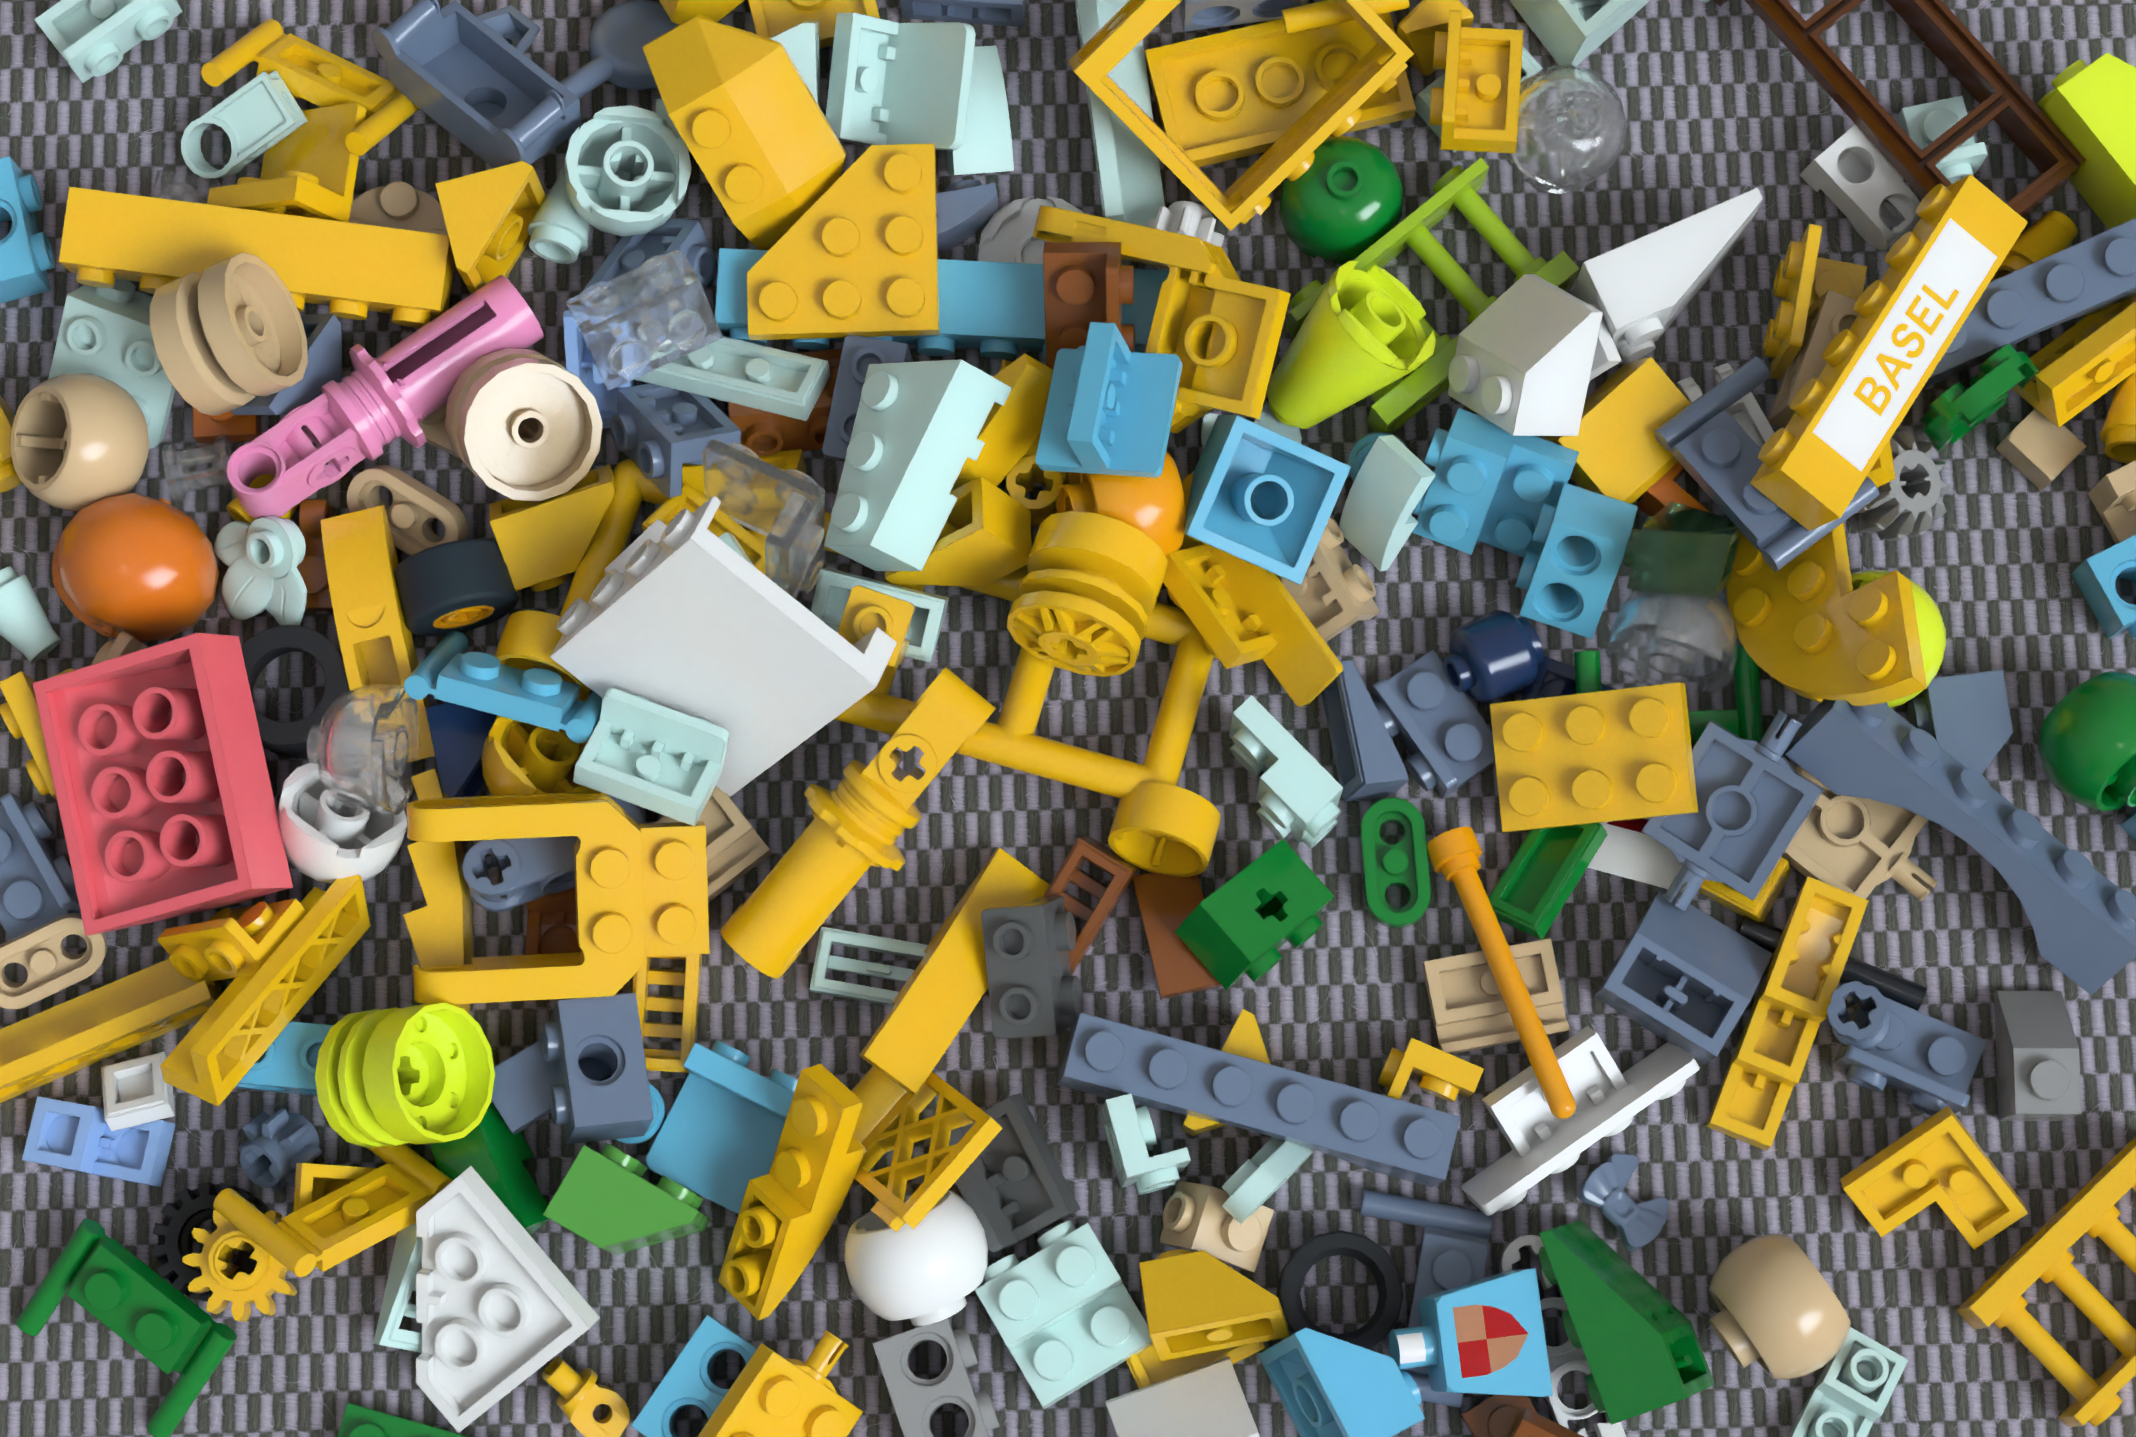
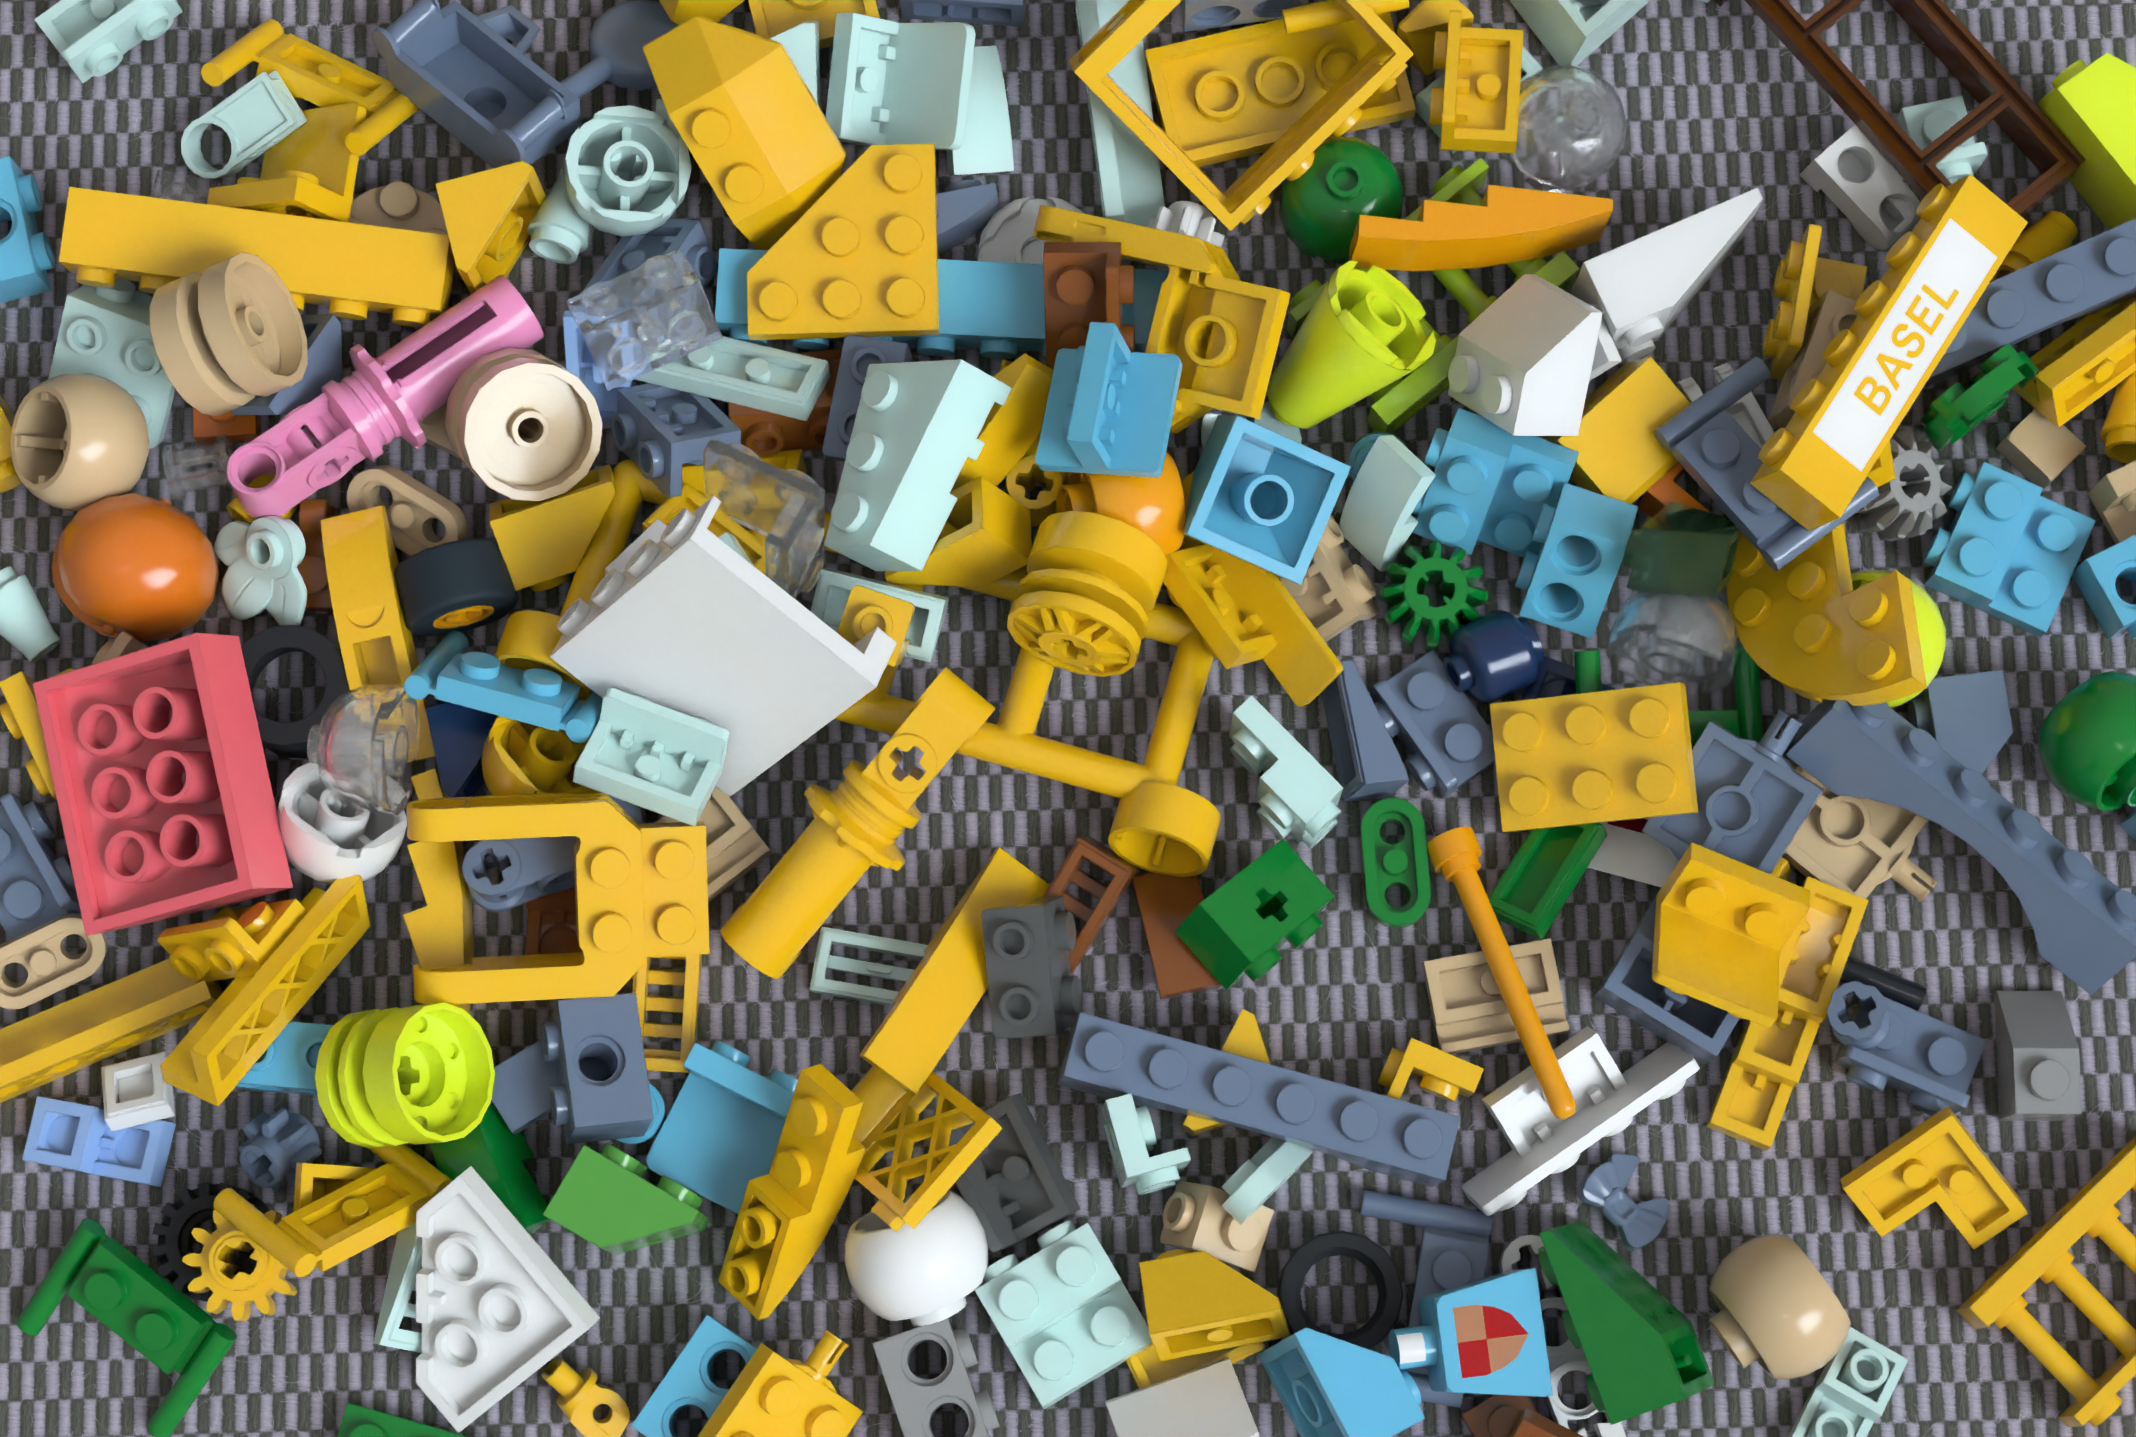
none -> light orange slope [1349,185,1613,271]
none -> green gear [1379,540,1488,650]
none -> yellow bracket [1652,842,1810,1028]
none -> medium azure plate [1923,462,2096,638]

